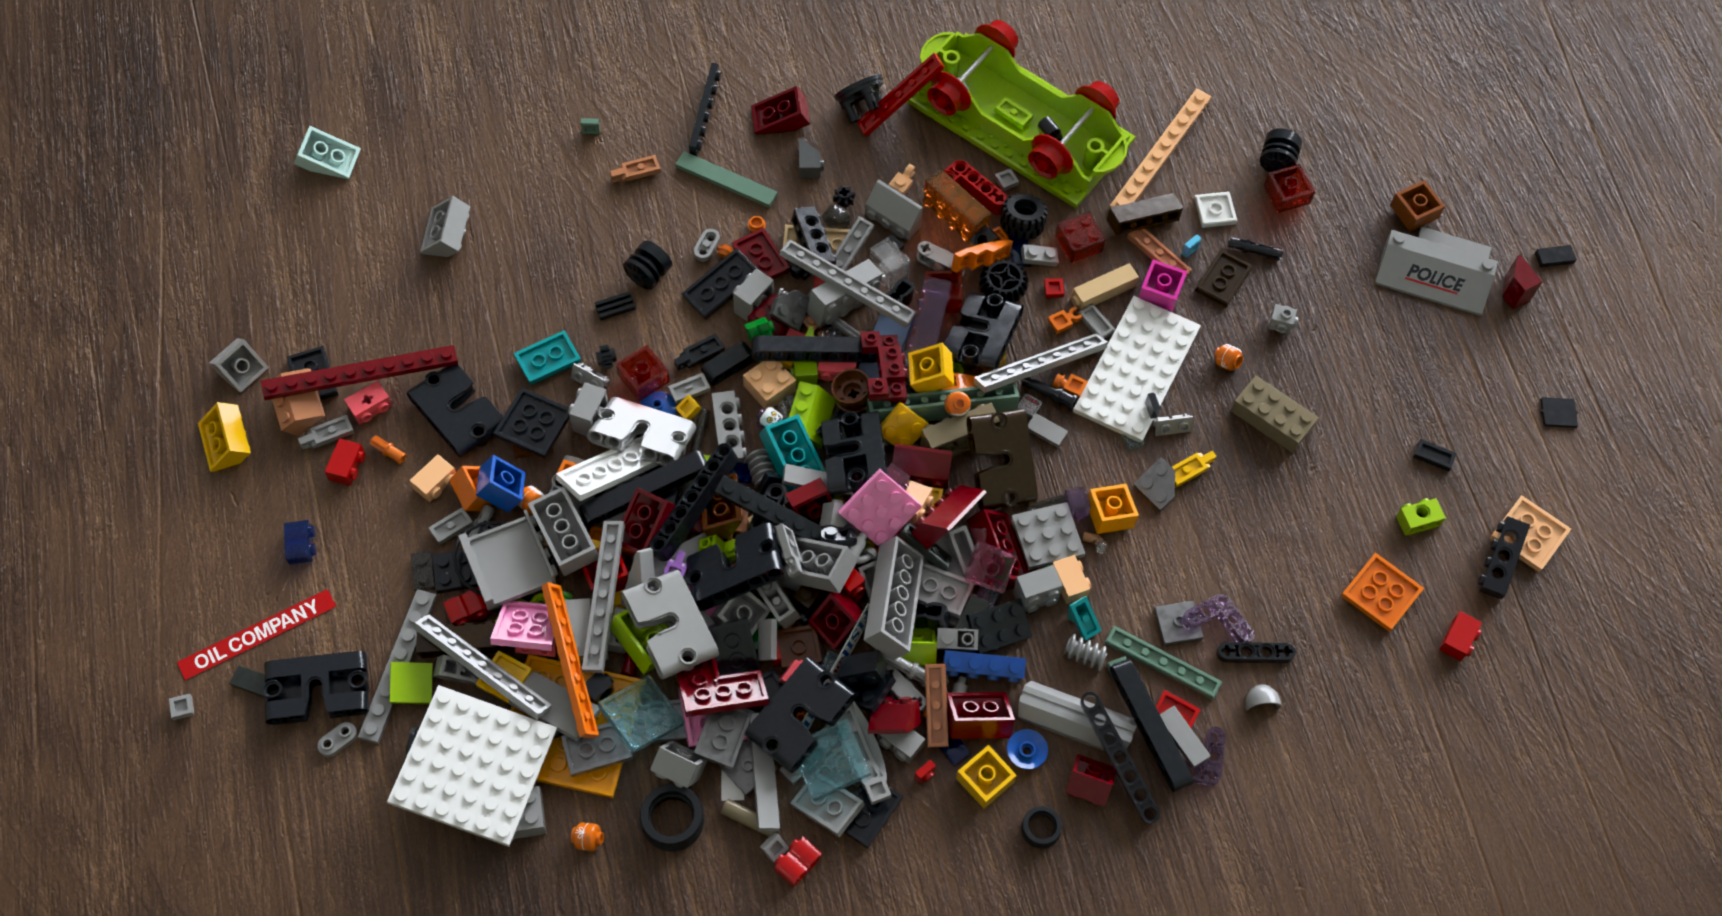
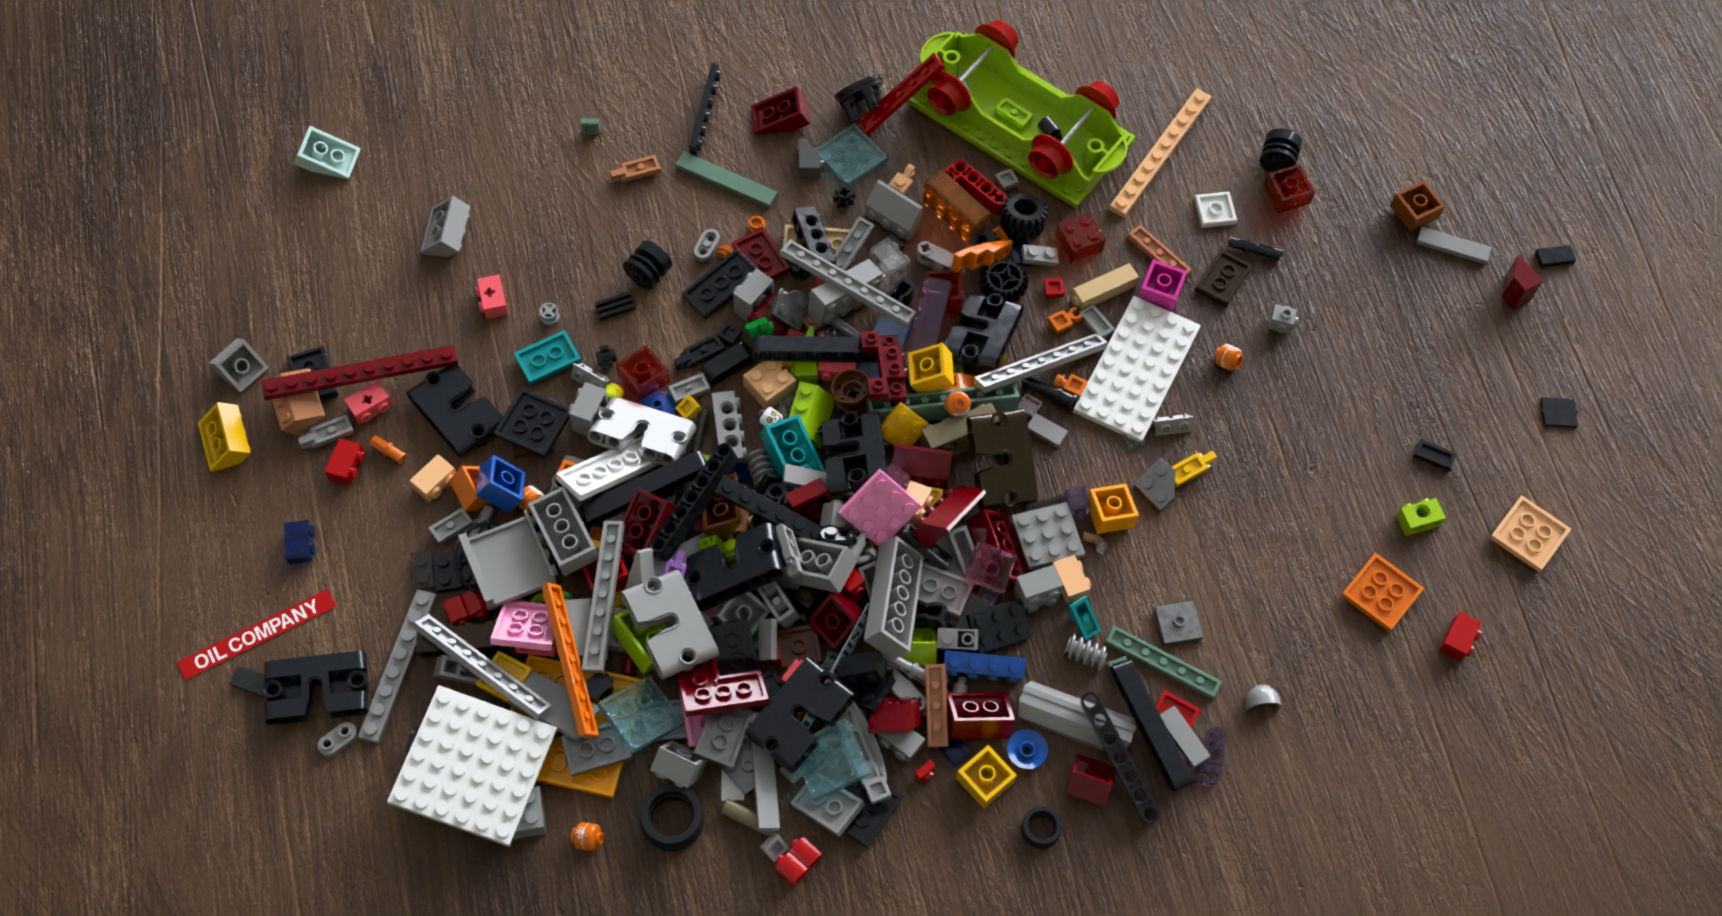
light grey plate [169,694,195,720] -> none
lime tile [389,662,433,705] -> none
clear smoke hair [822,204,851,229] -> none
brick [1107,193,1183,235] -> none
black tile [1145,392,1160,419] -> none
clear purple beam [1181,594,1255,642] -> none
medium azure tile [1182,235,1201,258] -> none
black beam [1216,642,1296,663] -> none
dark tan brick [1231,375,1319,454] -> none
light grey slope [1375,230,1498,316] -> none
black brick [1478,516,1530,600] -> none
none -> coral brick [475,275,508,319]
none -> light grey wheel [539,303,560,326]
none -> neon yellow piece [605,383,624,402]
none -> black plate [717,321,743,347]
none -> clear light blue plate [815,123,888,187]

